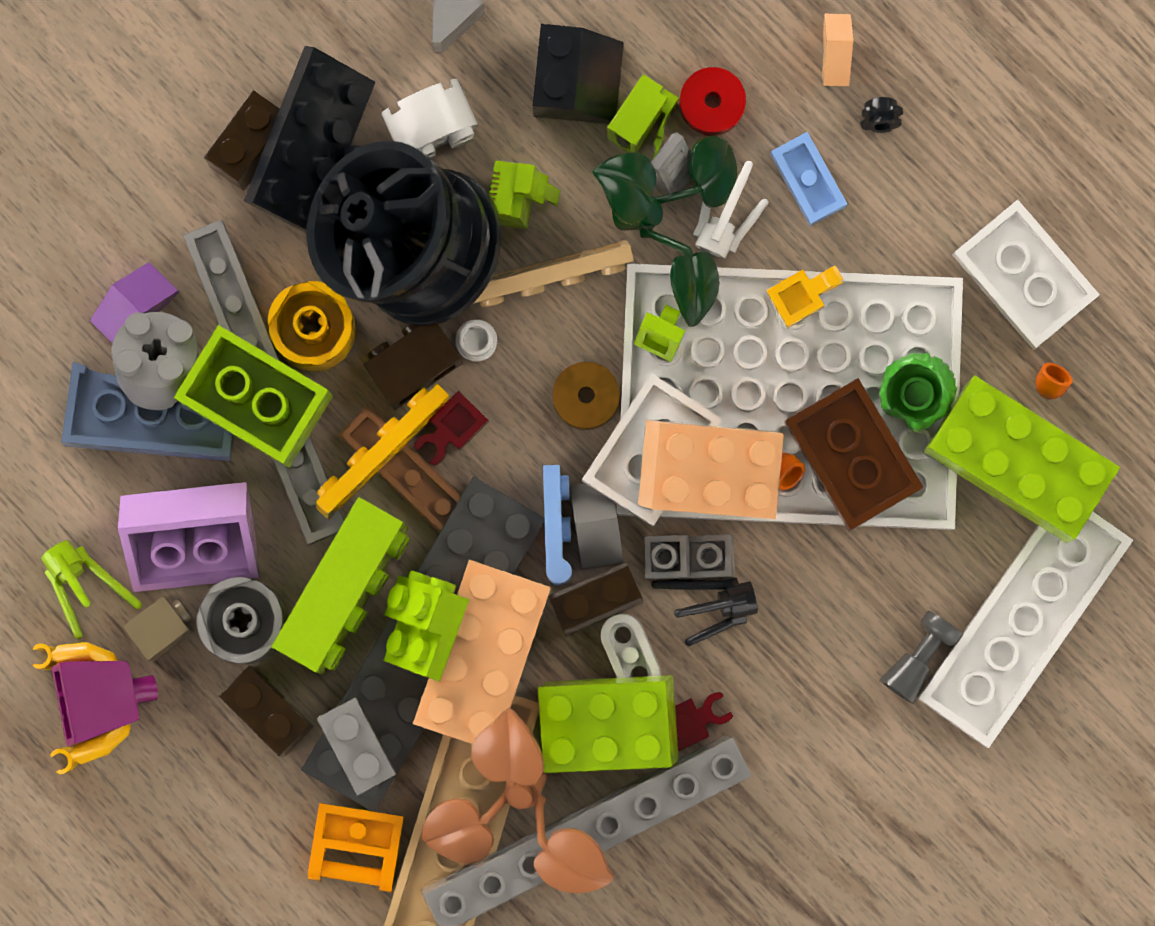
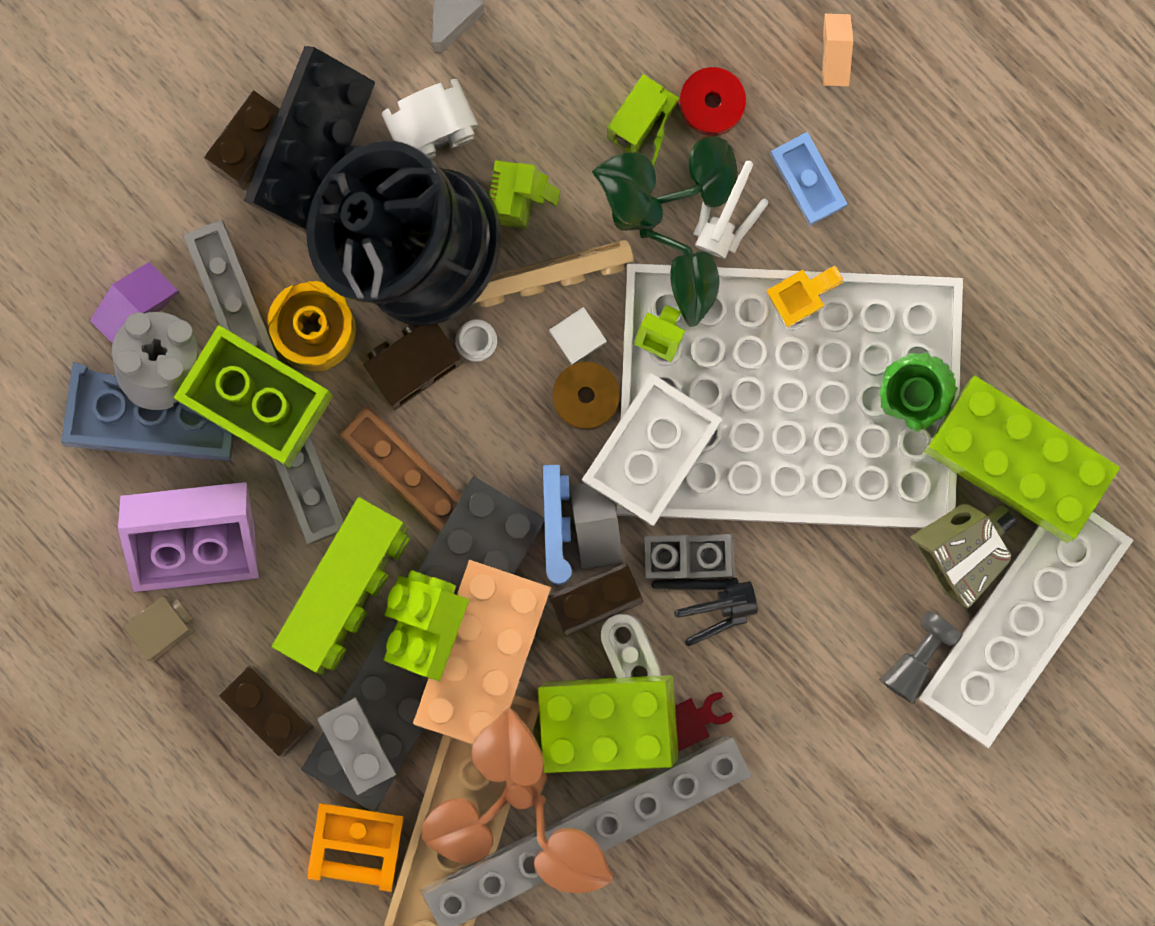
magenta torso [33,642,158,774] -> none
lime plant [41,540,142,639] -> none
light grey brick [197,577,288,664] -> none
yellow plate [316,384,449,520] -> none
dark red plate [414,391,489,466] -> none
black slope [533,24,624,124] -> none
light nougat brick [638,420,784,519] -> none
light grey slope [651,132,692,195] -> none
orange hinge [779,452,805,490] -> none
reddish brown plate [784,378,924,531] -> none
black plate [860,97,903,133] -> none
white plate [952,200,1100,350] -> none
orange hinge [1035,363,1073,400] -> none
none -> white tile [549,307,607,365]
none -> olive torso [910,504,1017,609]

